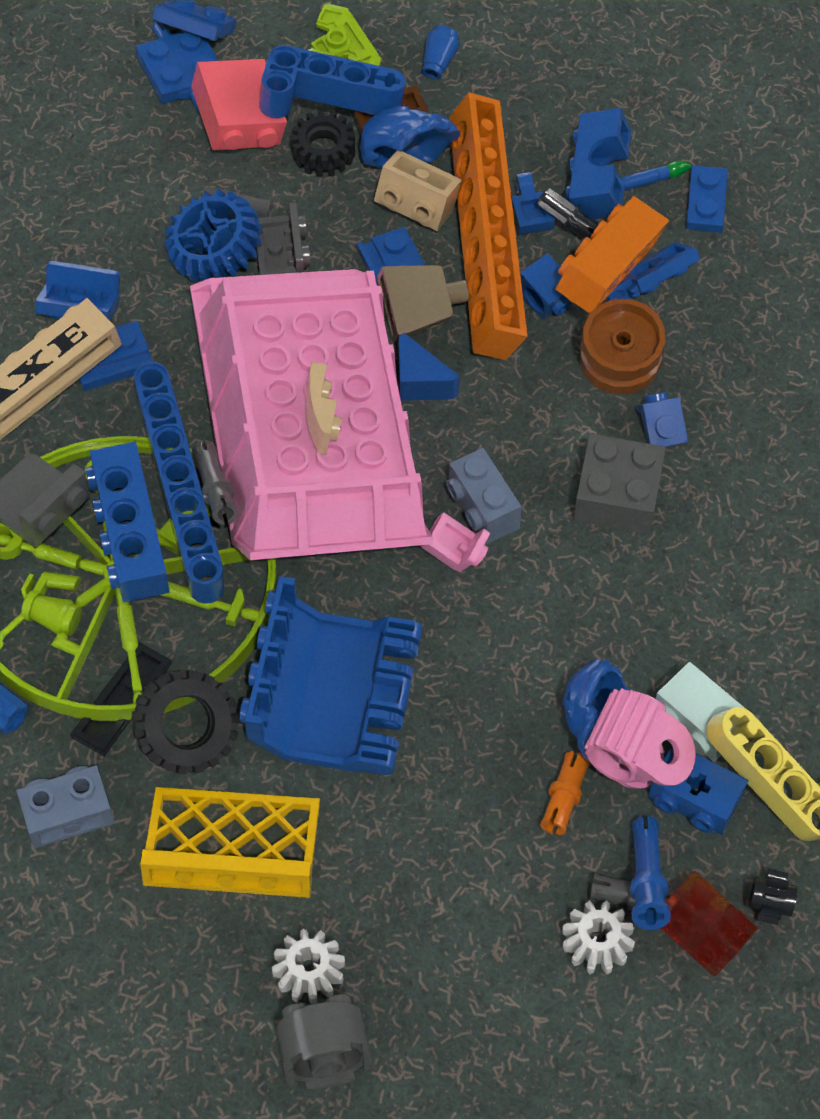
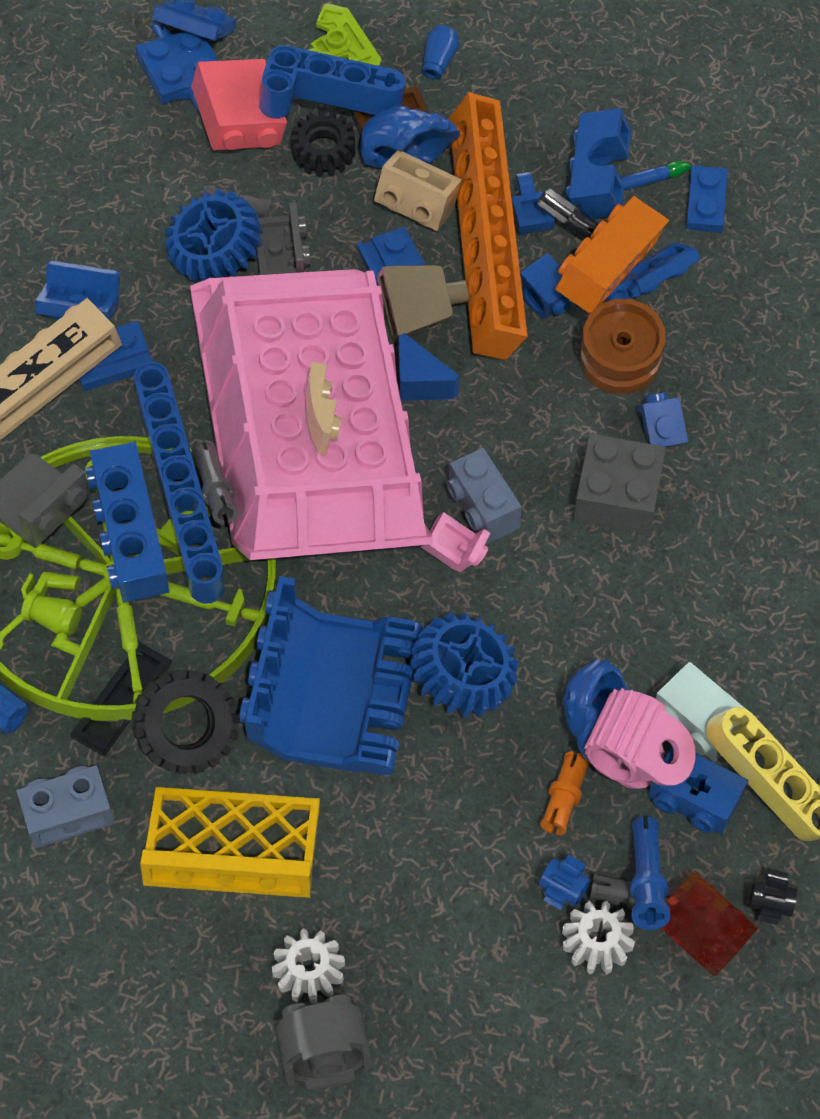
none -> blue gear [410,611,519,718]
none -> blue gear [539,854,591,910]

